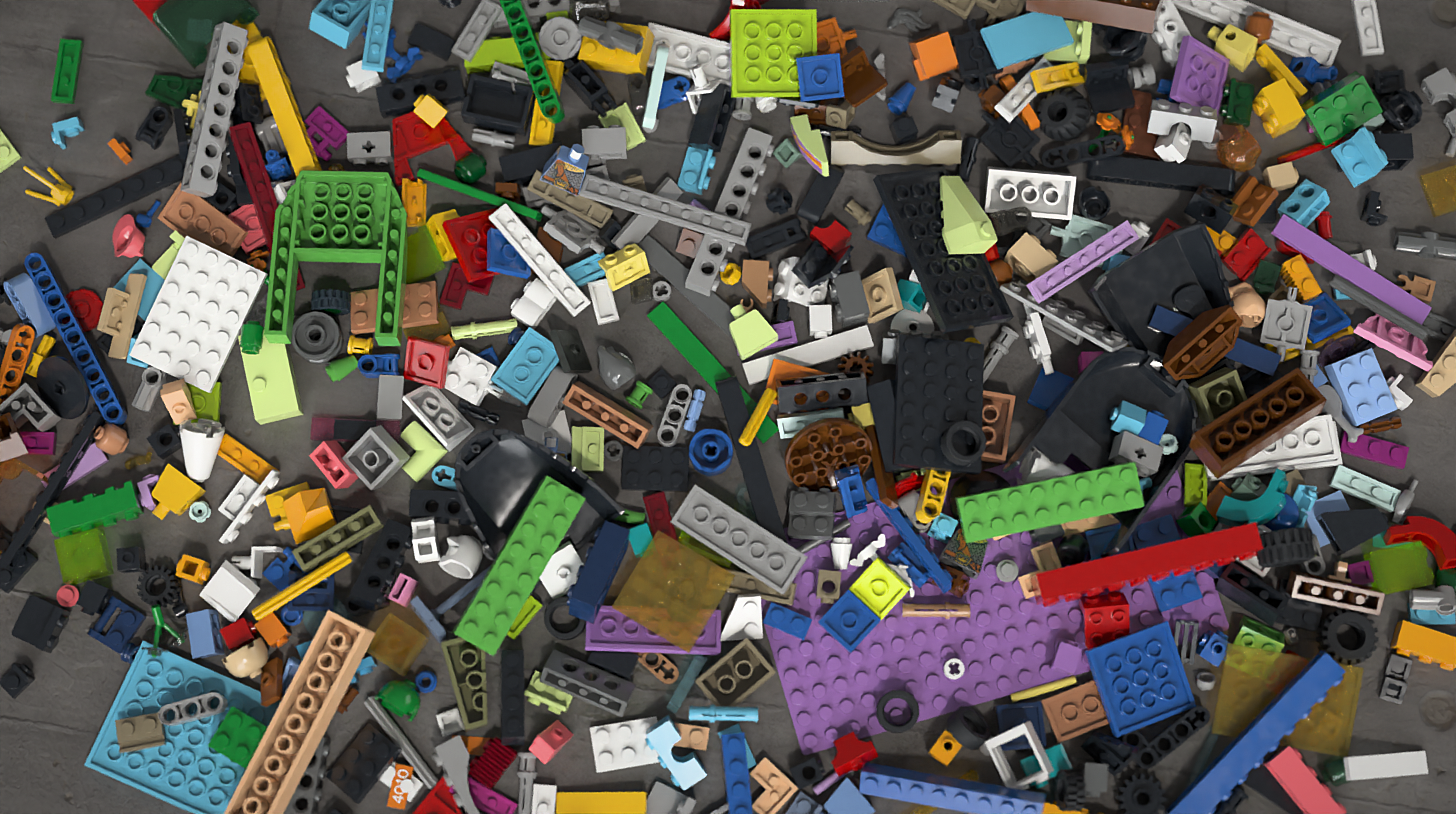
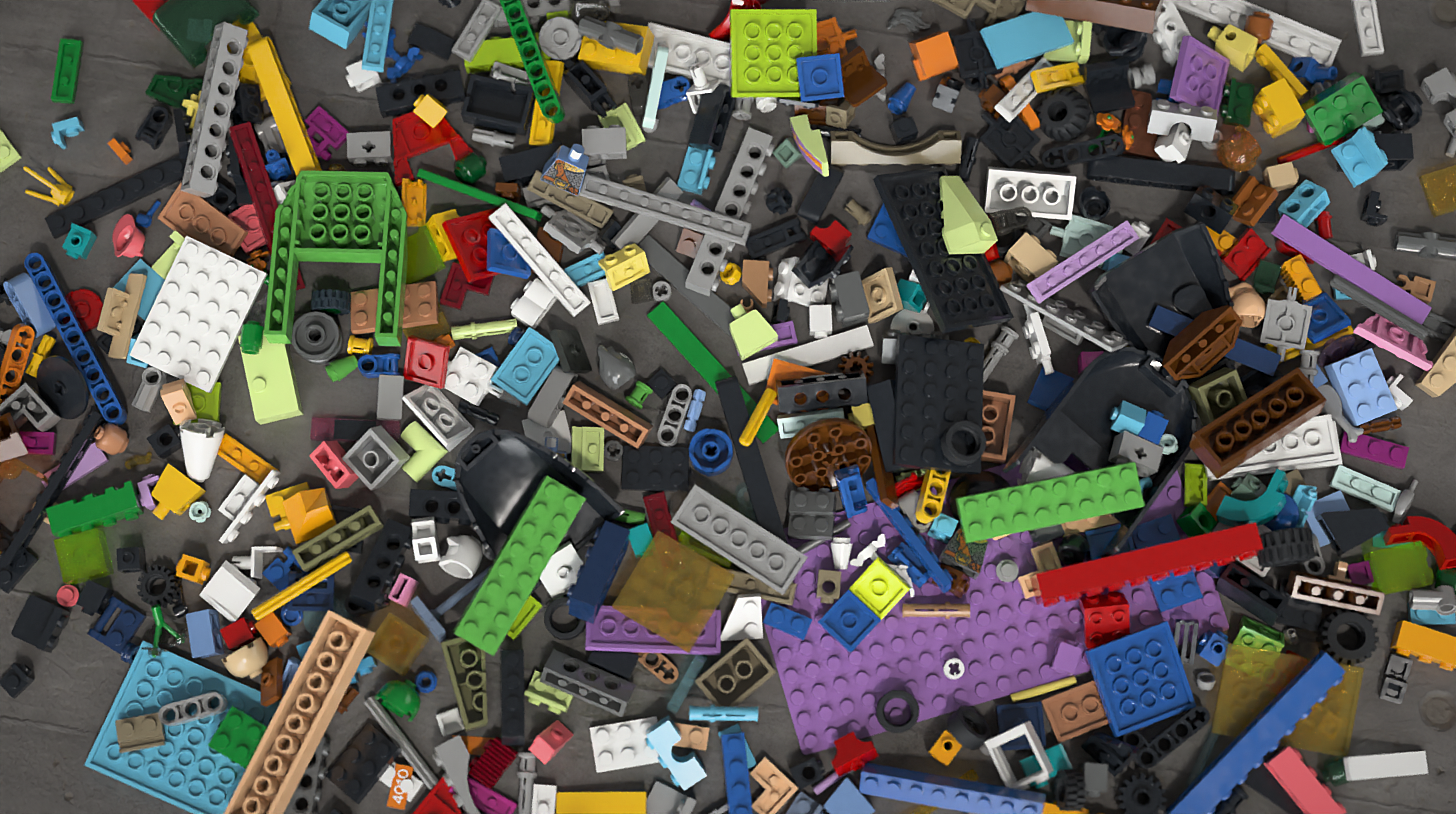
none -> teal brick [62,223,97,260]

